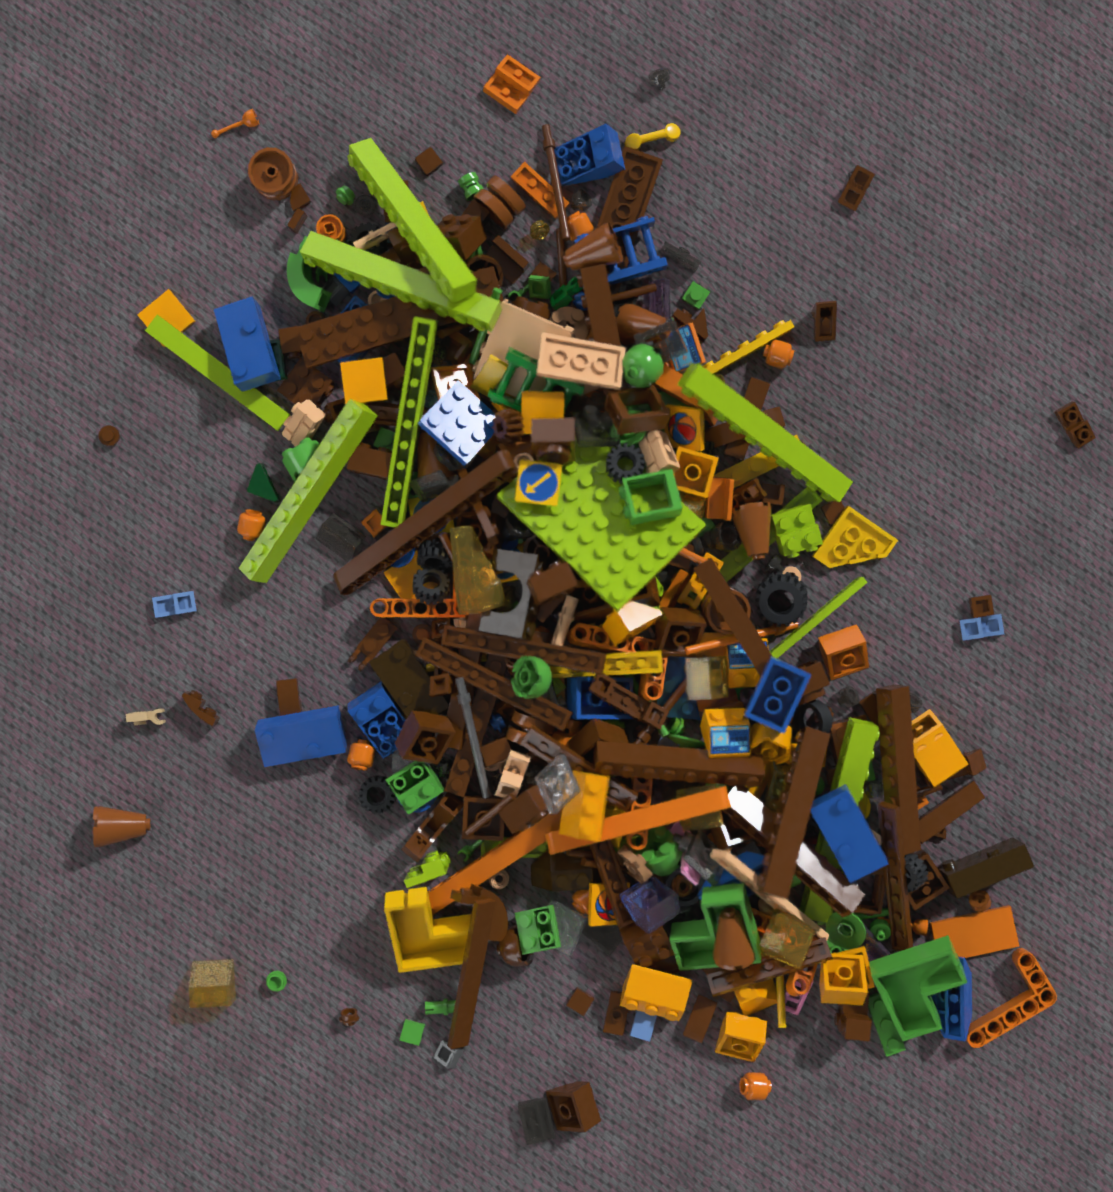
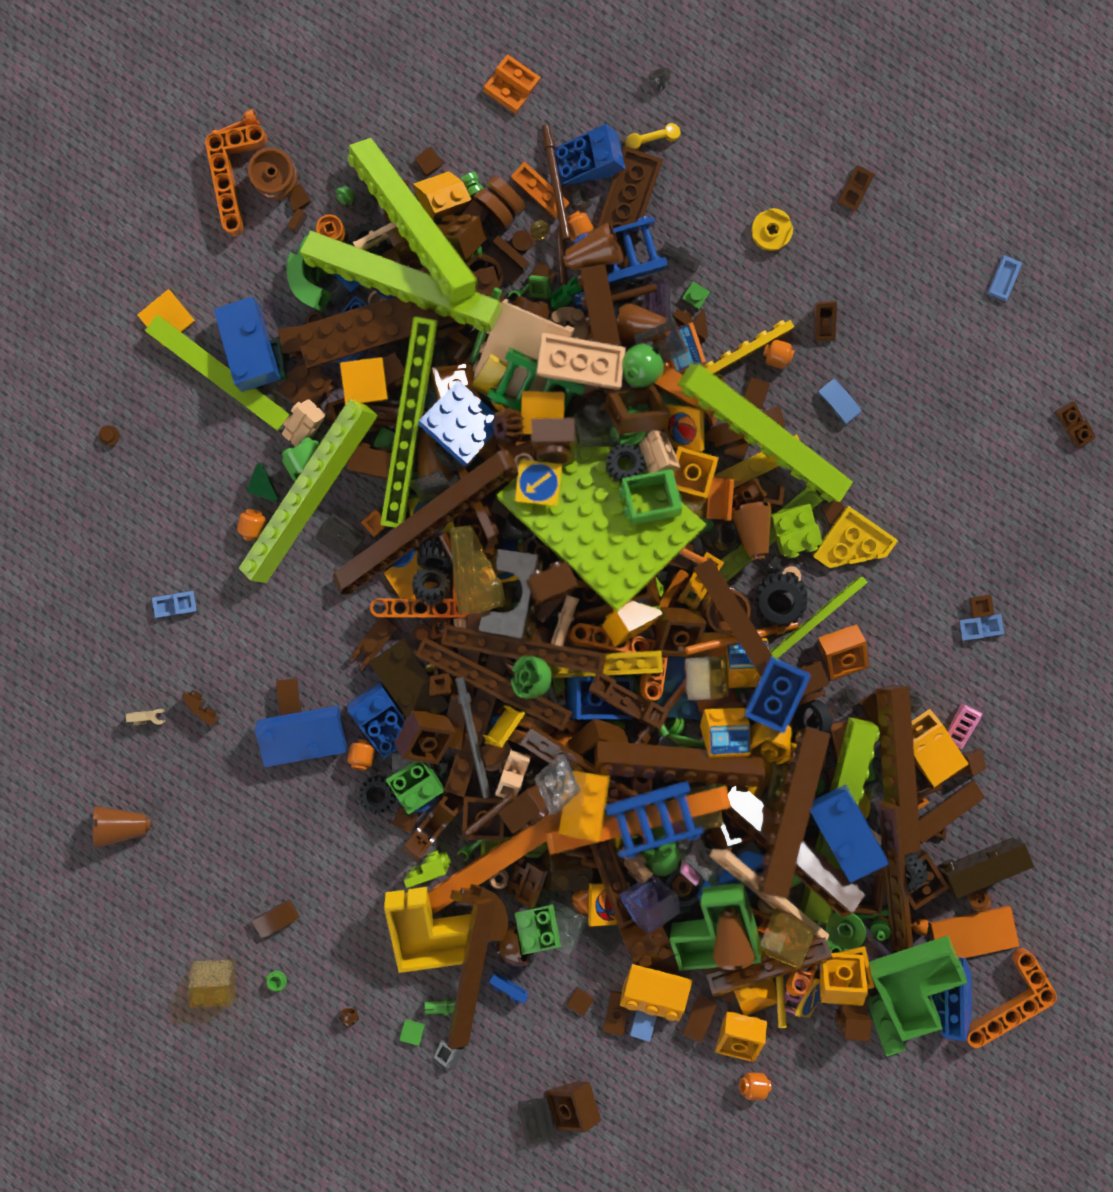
none -> orange beam [205,125,268,236]
none -> reddish brown slope [251,900,300,938]
none -> reddish brown plate [392,805,419,833]
none -> light orange slope [412,171,471,221]
none -> yellow piece [483,706,525,748]
none -> blue plate [489,971,528,1004]
none -> reddish brown plate [506,856,548,909]
none -> reddish brown tile [512,230,532,252]
none -> blue fence [605,781,703,859]
none -> yellow plate [751,208,793,251]
none -> piece [792,977,821,1018]
none -> medium blue slope [818,379,862,425]
none -> bright pink slope [947,704,983,749]
none -> medium blue tile [987,255,1022,302]

